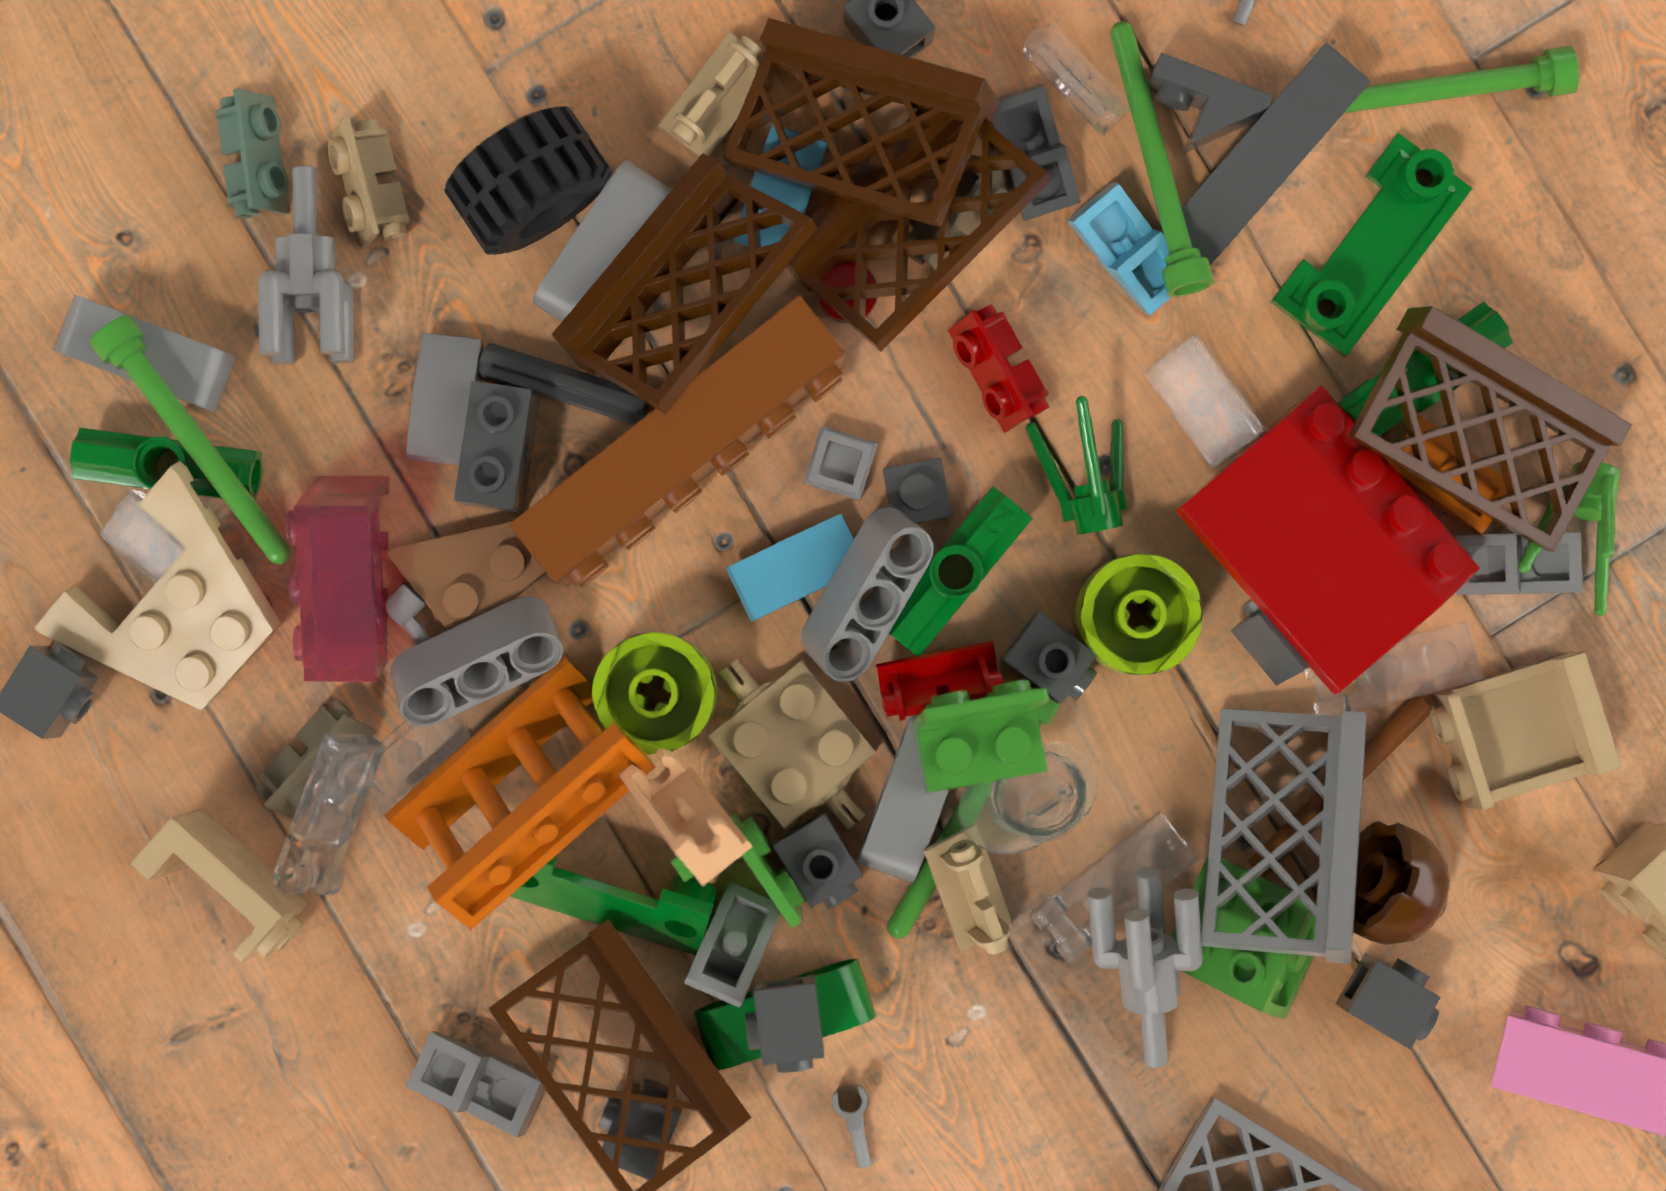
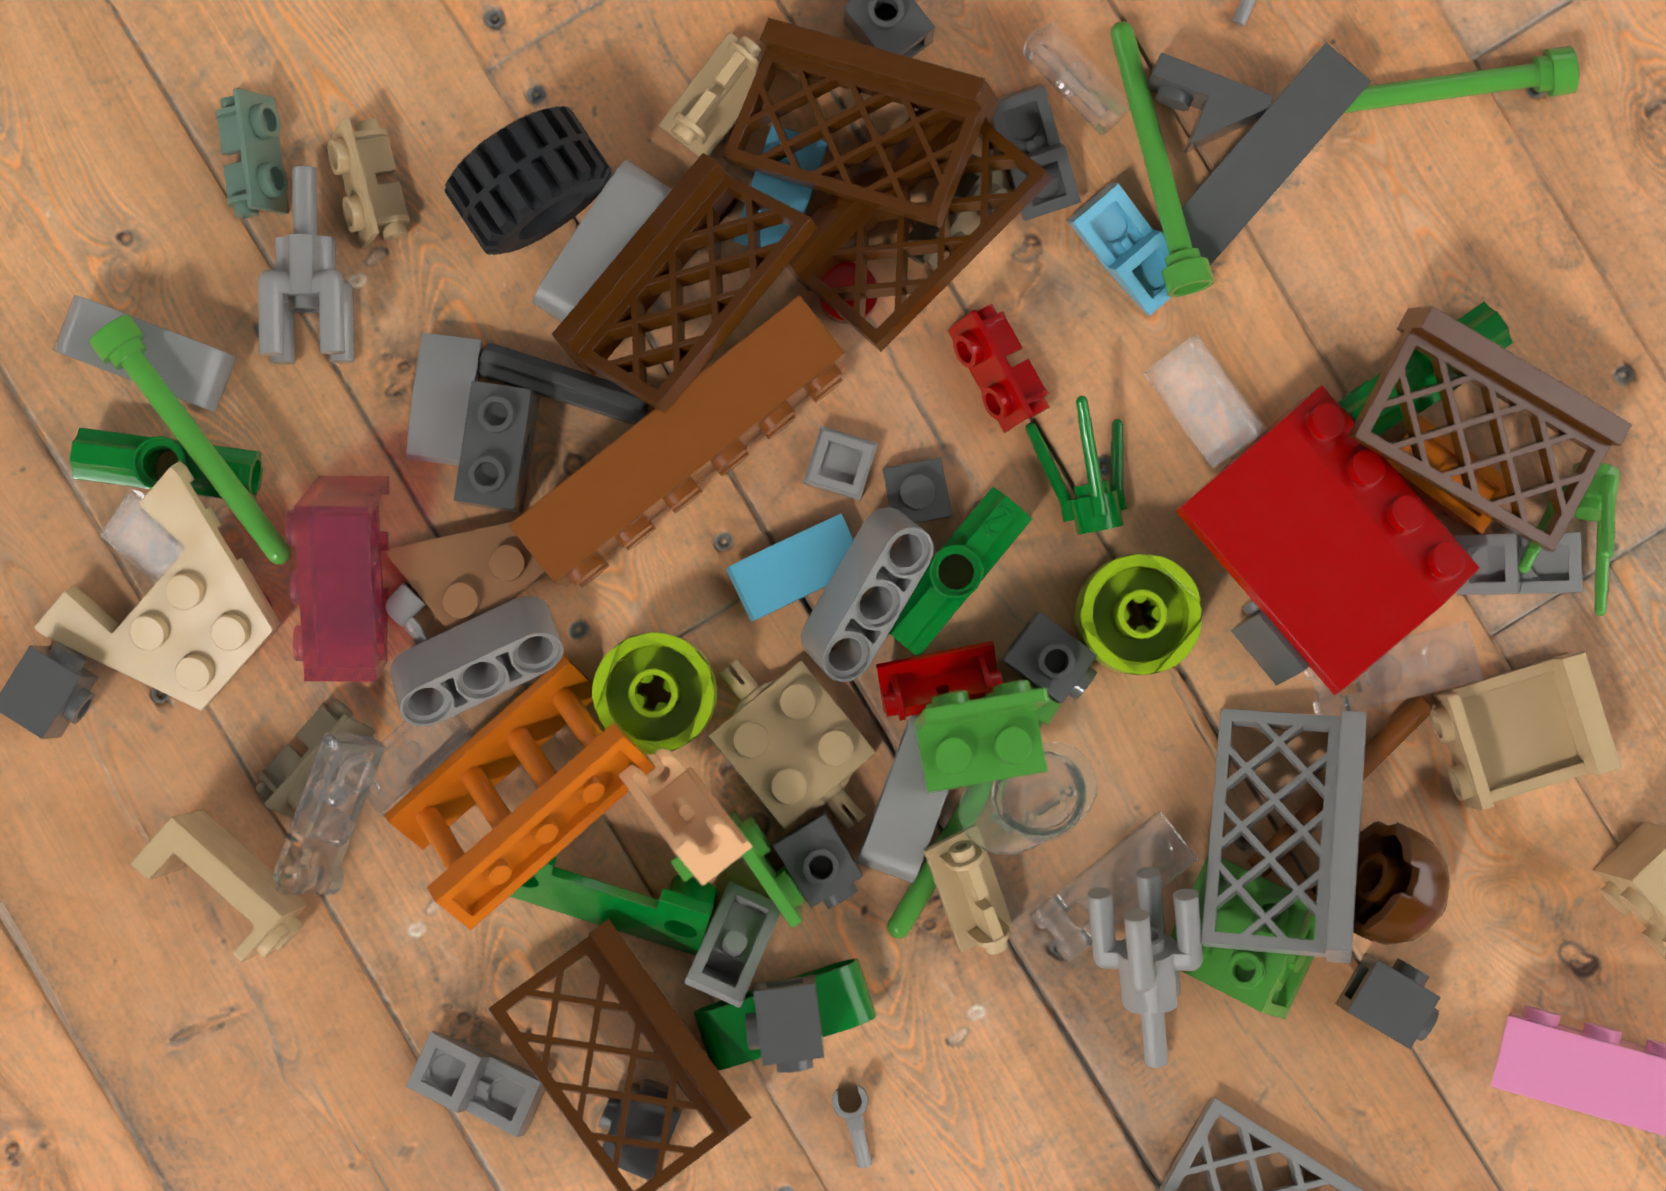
green brick [1270,133,1473,357] -> none

